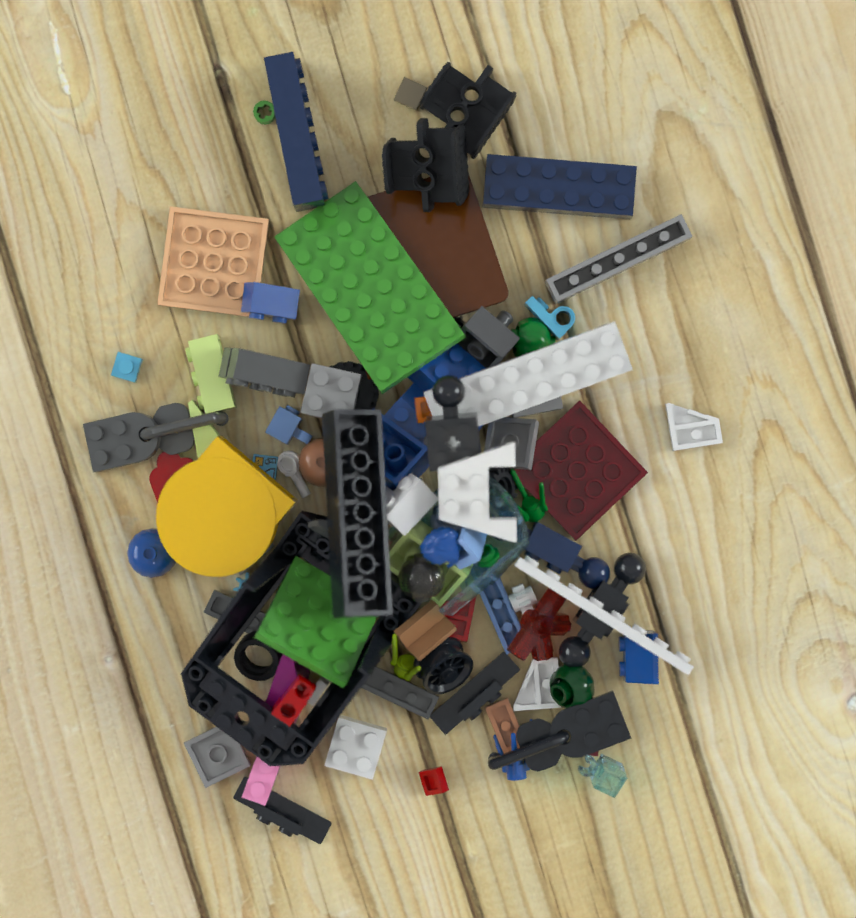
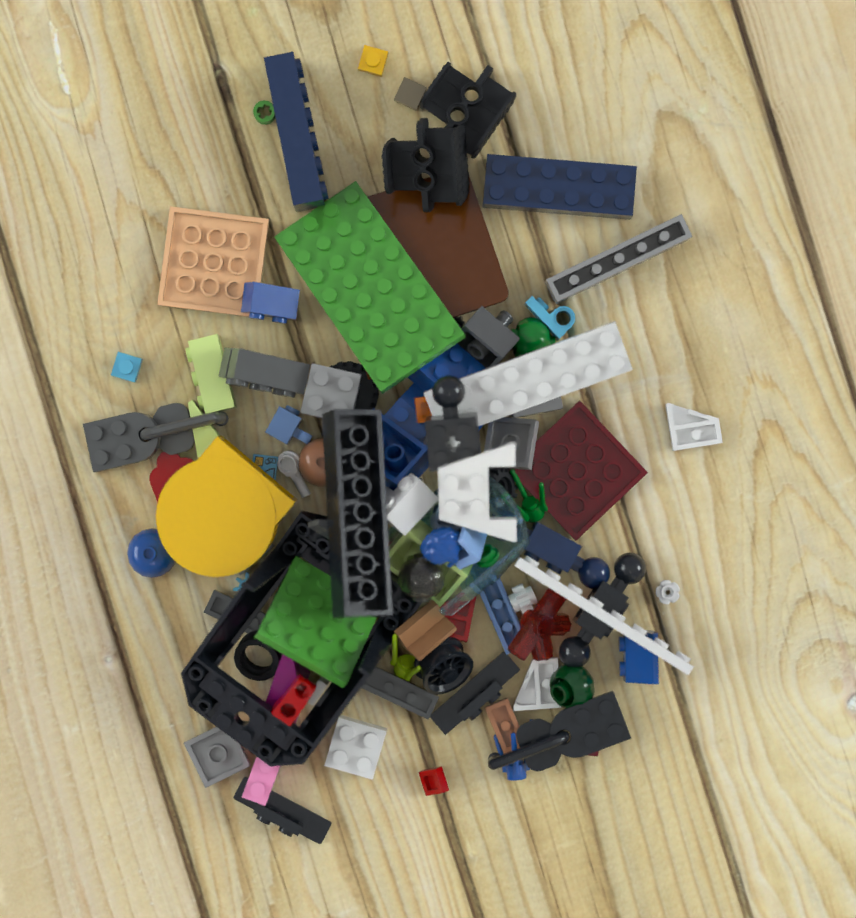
clear light blue brick [578,754,628,798] -> none
none -> yellow plate [358,45,389,77]
none -> white plate [655,580,680,604]

